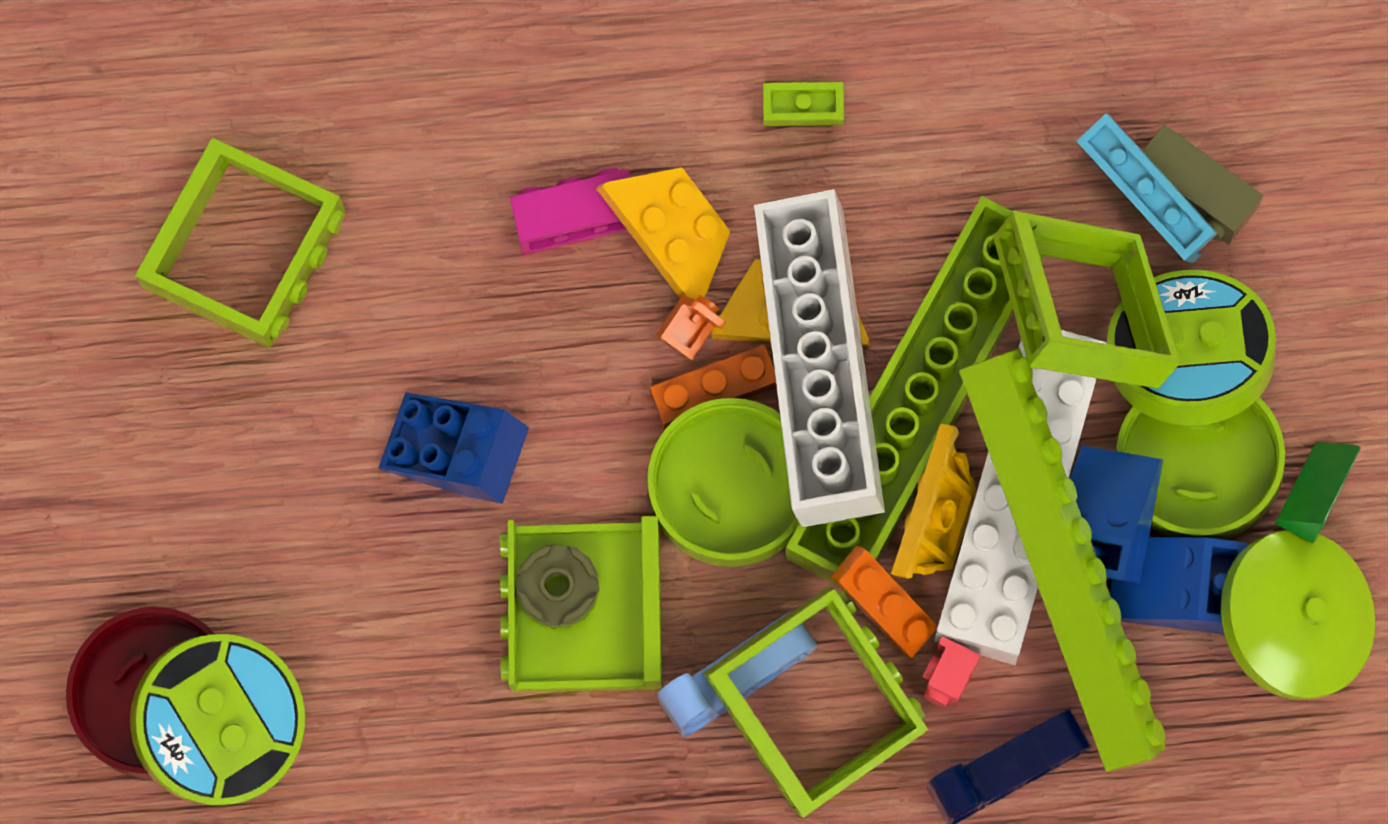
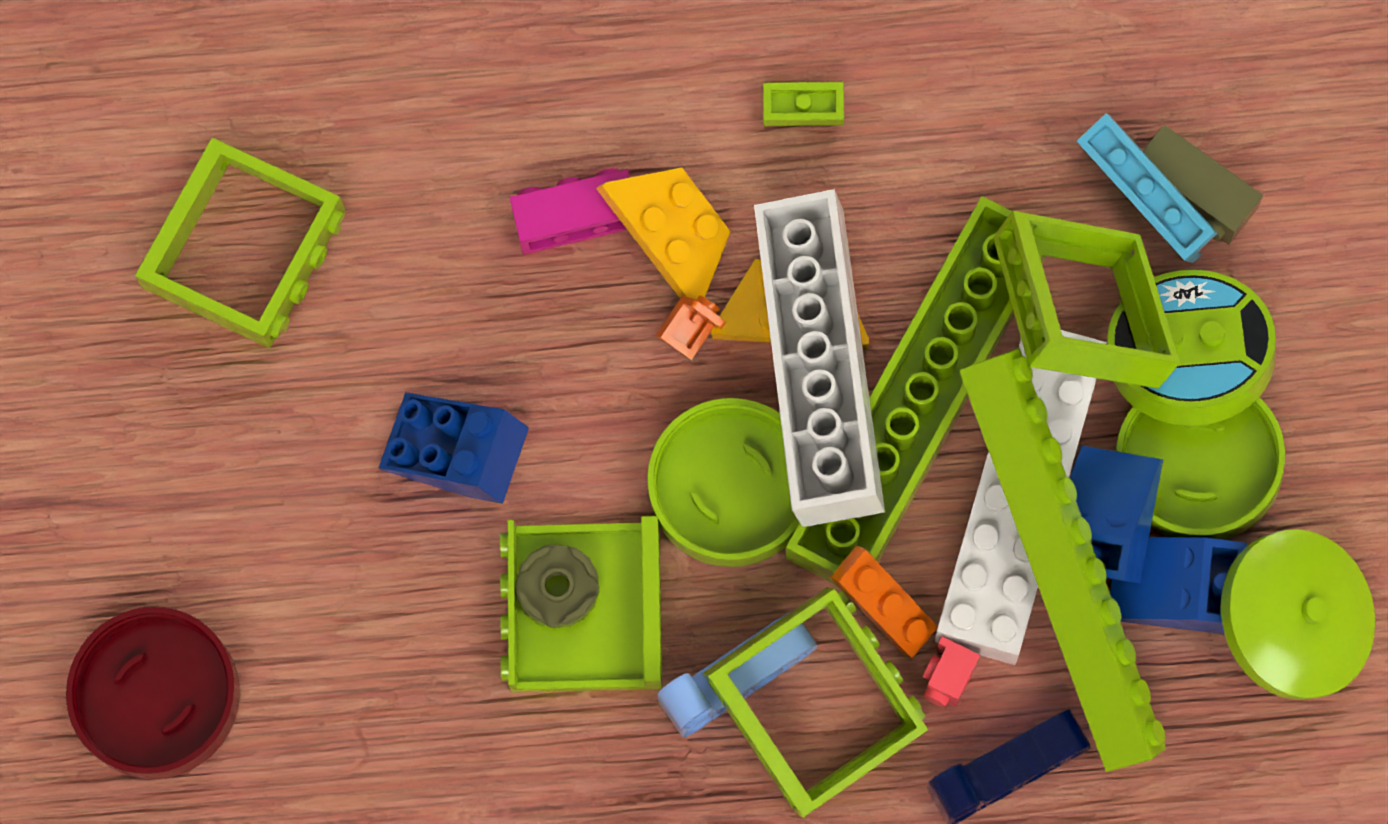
brick [130,634,305,805] -> none
orange plate [650,344,777,428] -> none
yellow wing [891,424,977,579] -> none
green slope [1275,442,1361,543] -> none

